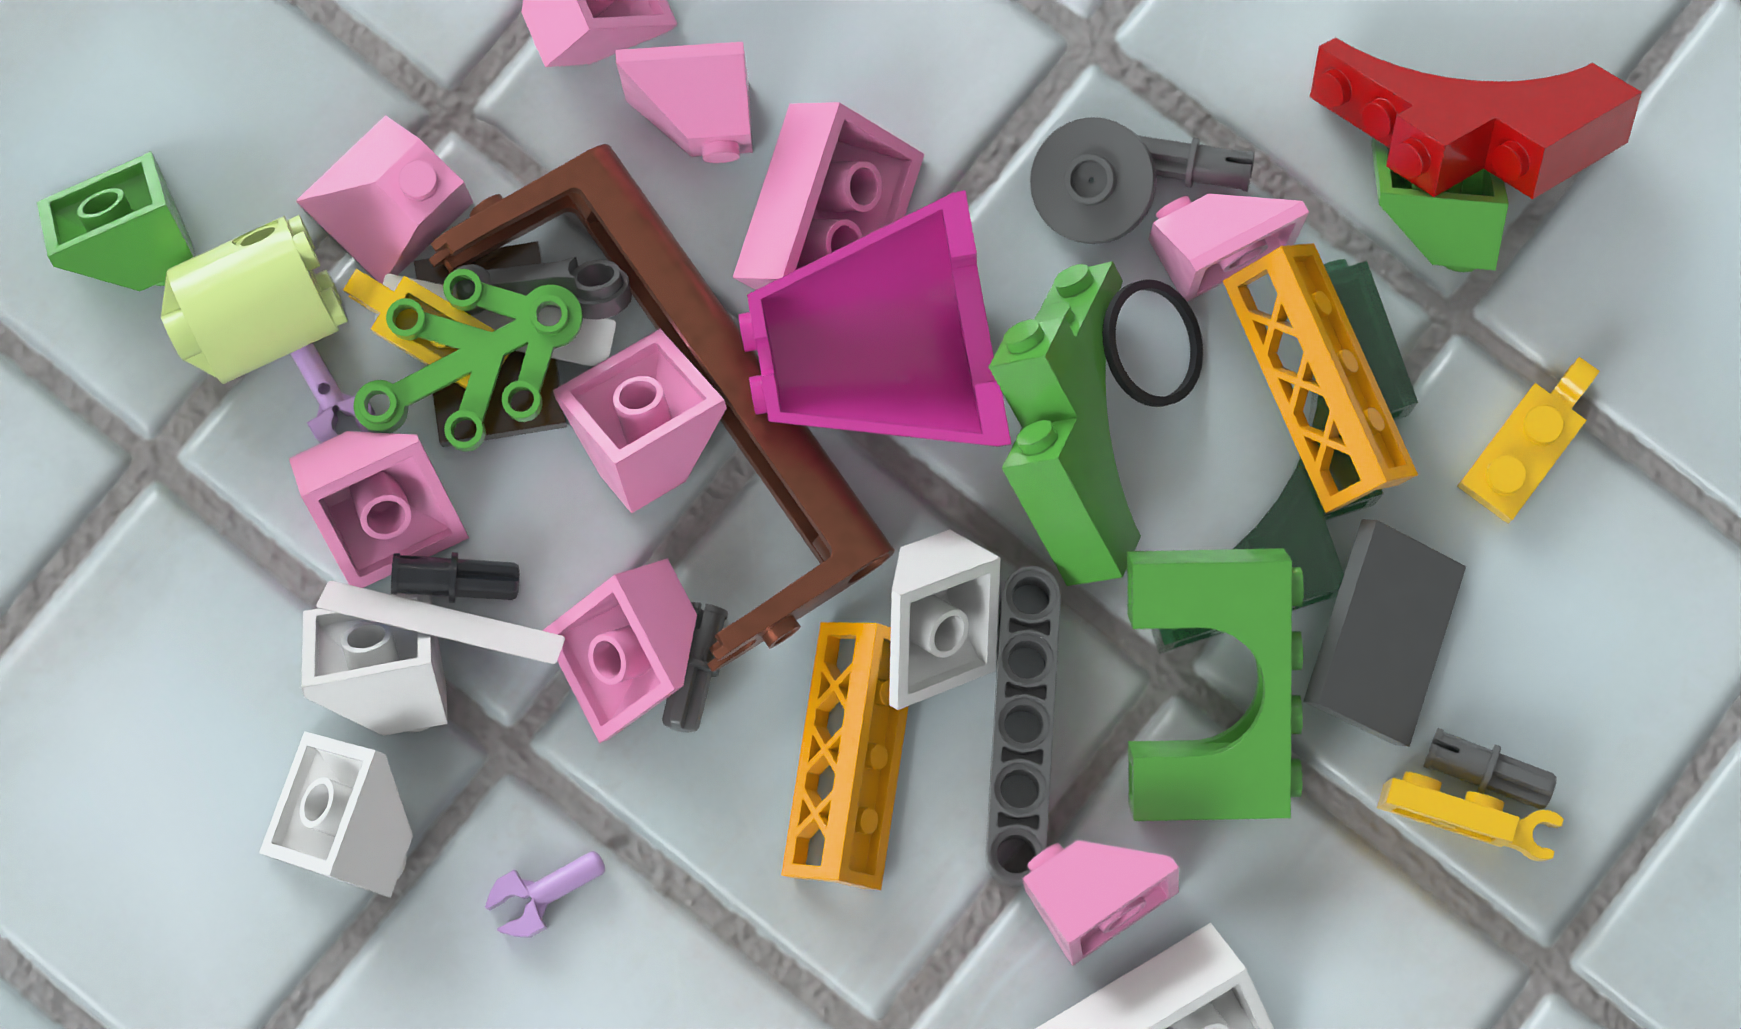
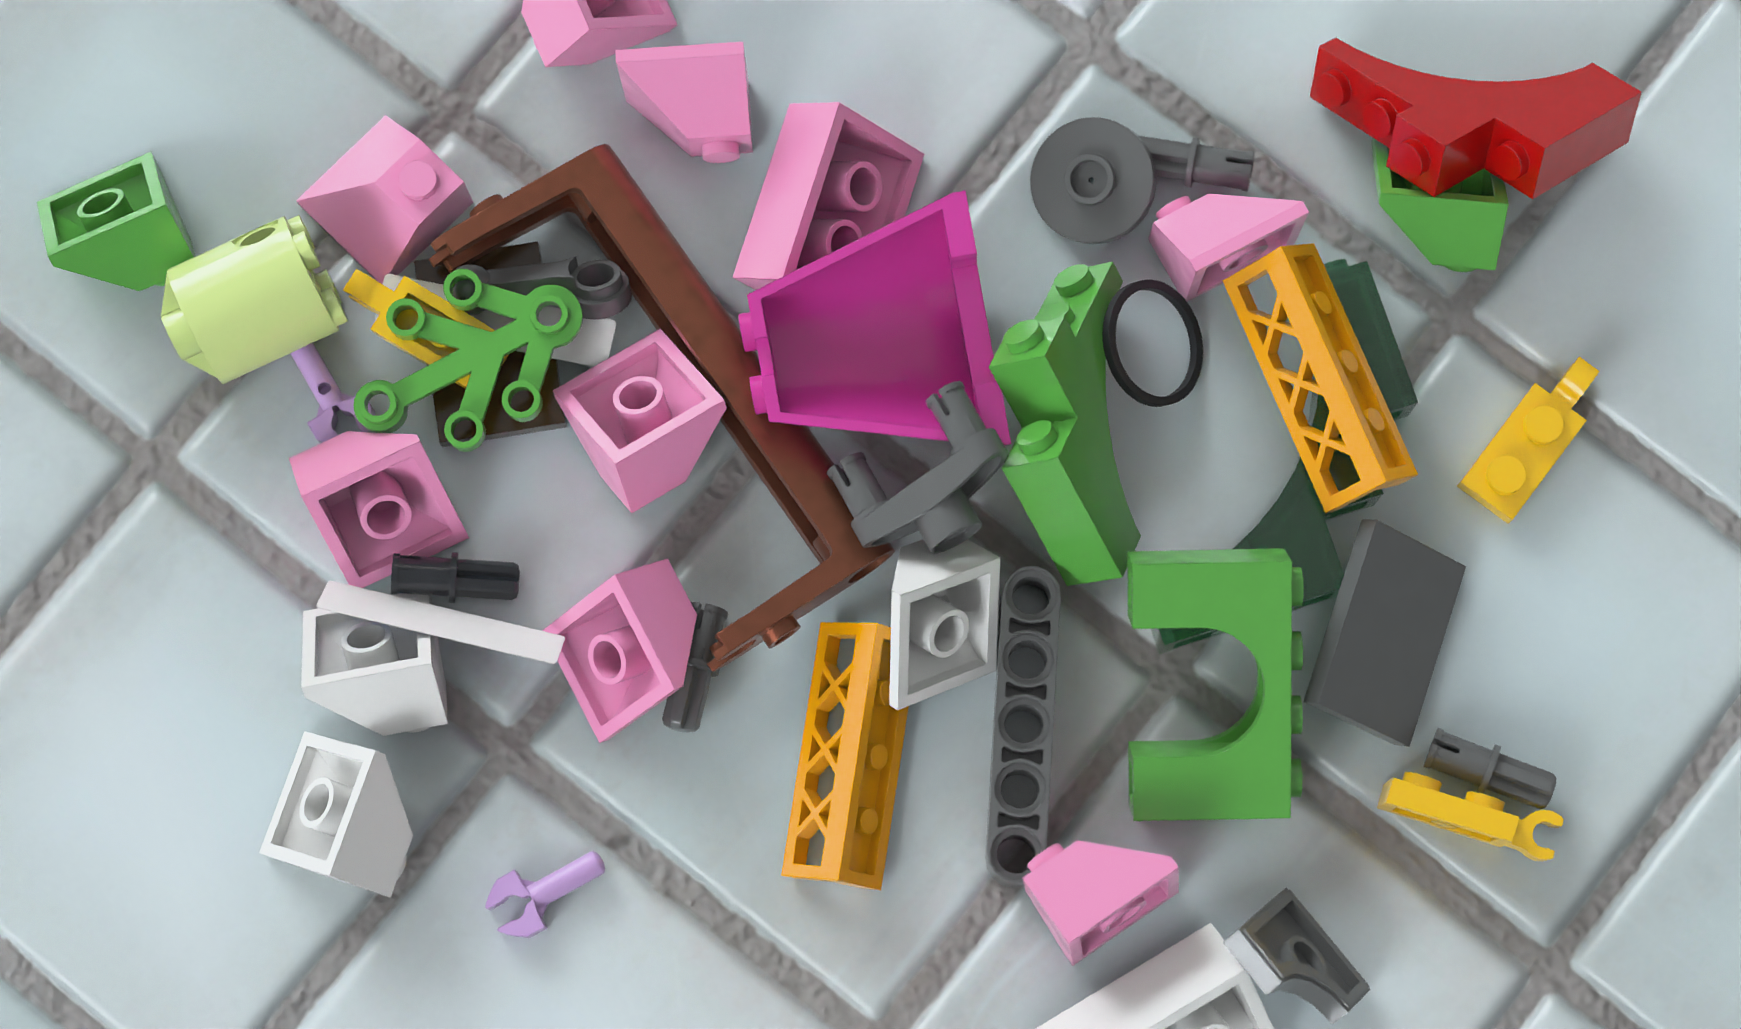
none -> dark grey connector [827,381,1008,554]
none -> dark grey tile [1223,887,1371,1024]

